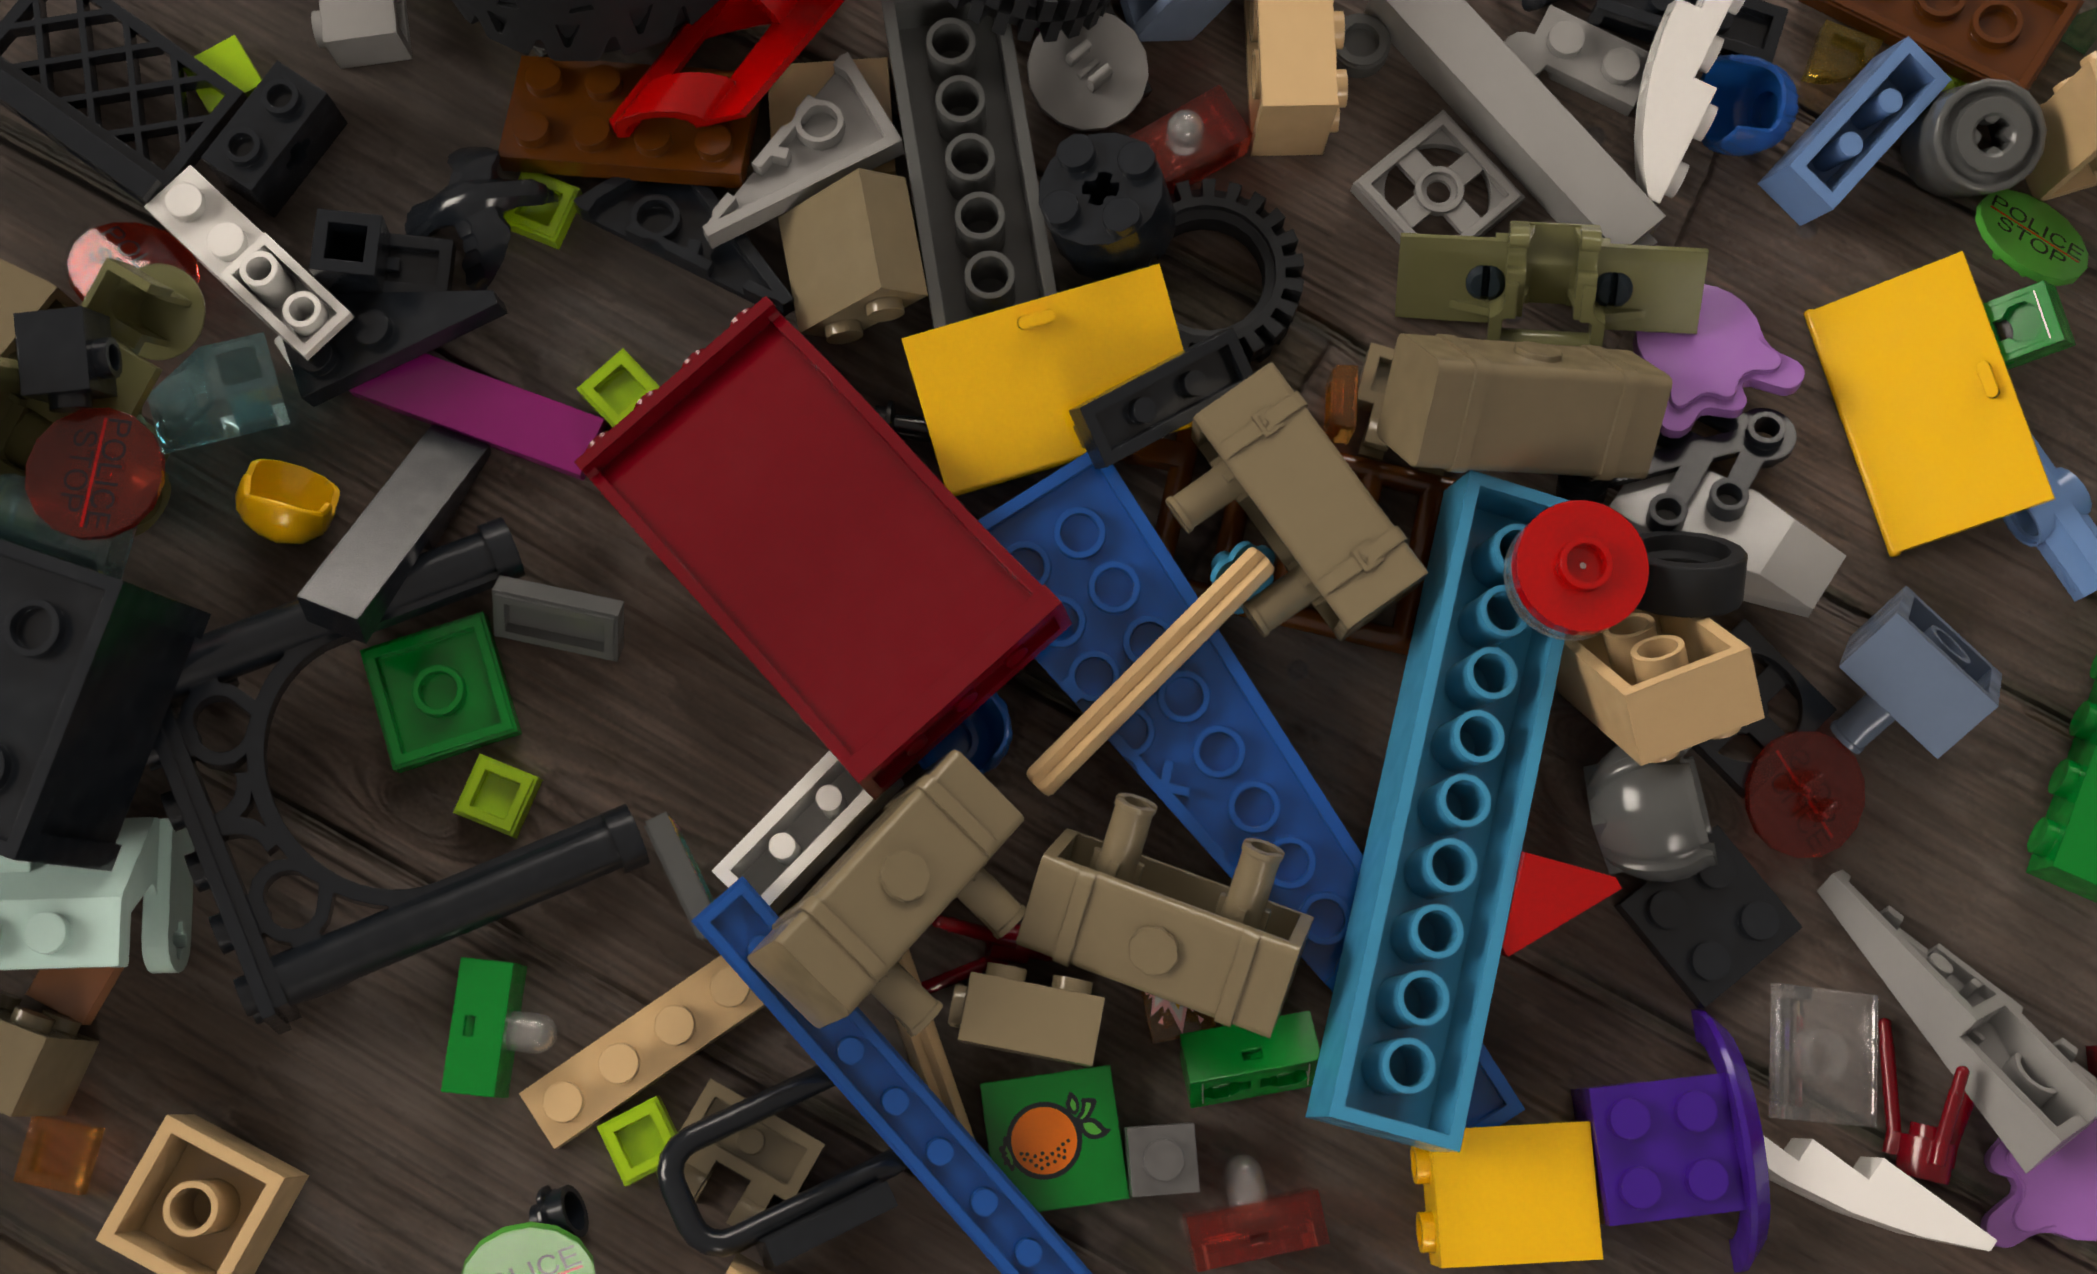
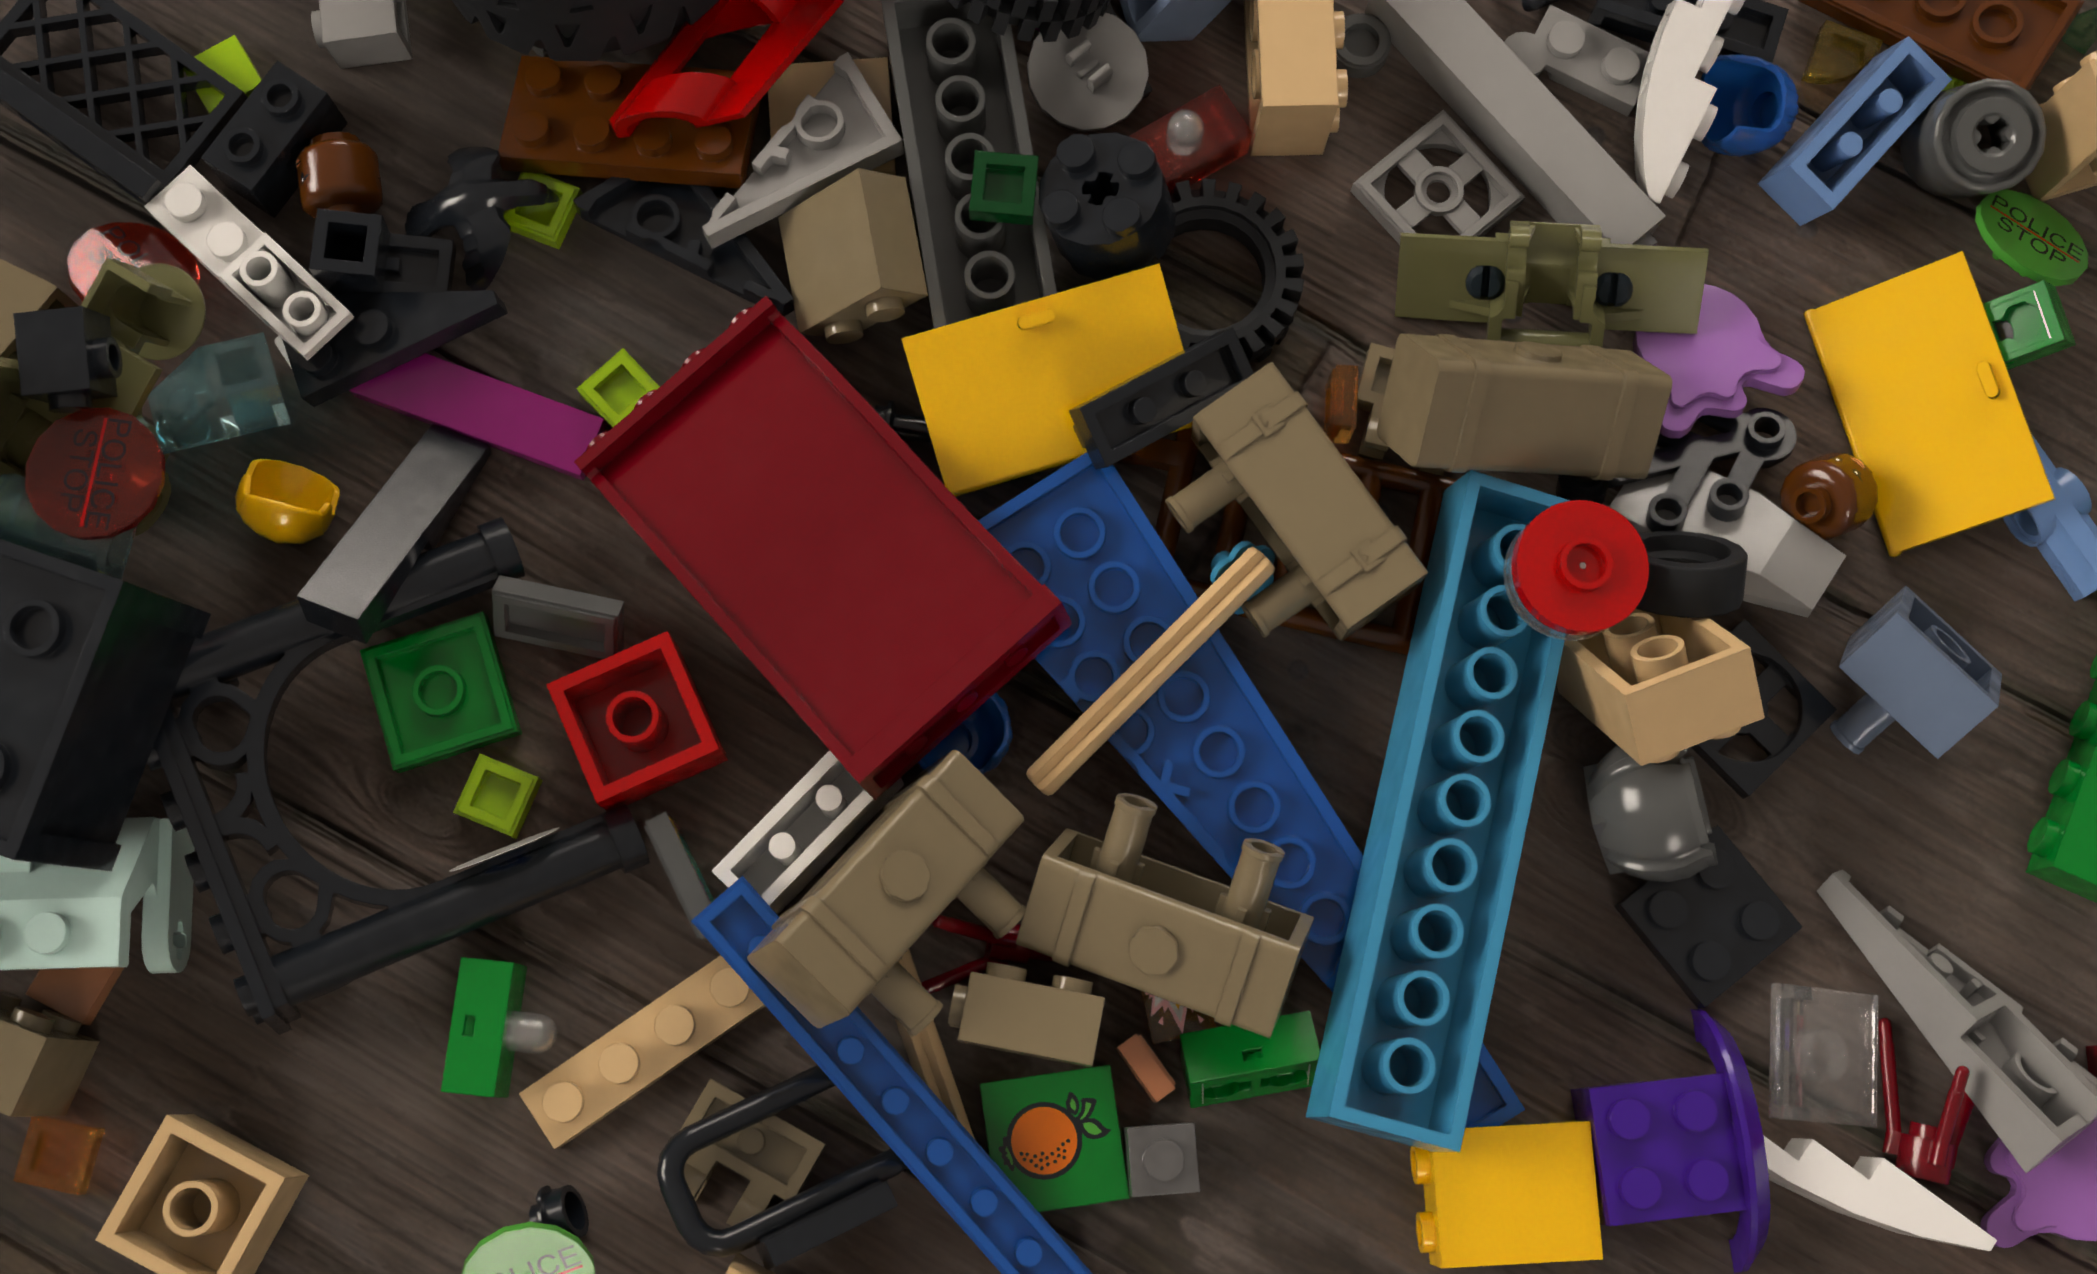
lime tile [597,1096,678,1187] -> none
clear red piece [1182,1155,1330,1272] -> none
red slope [1501,852,1622,957] -> none
clear red piece [1745,731,1865,858] -> none
none -> reddish brown head [296,132,383,218]
none -> white sticker [450,827,559,872]
none -> red brick [546,631,728,811]
none -> dark green plate [969,150,1039,225]
none -> nougat tile [1115,1034,1176,1102]
none -> reddish brown head [1780,453,1878,540]

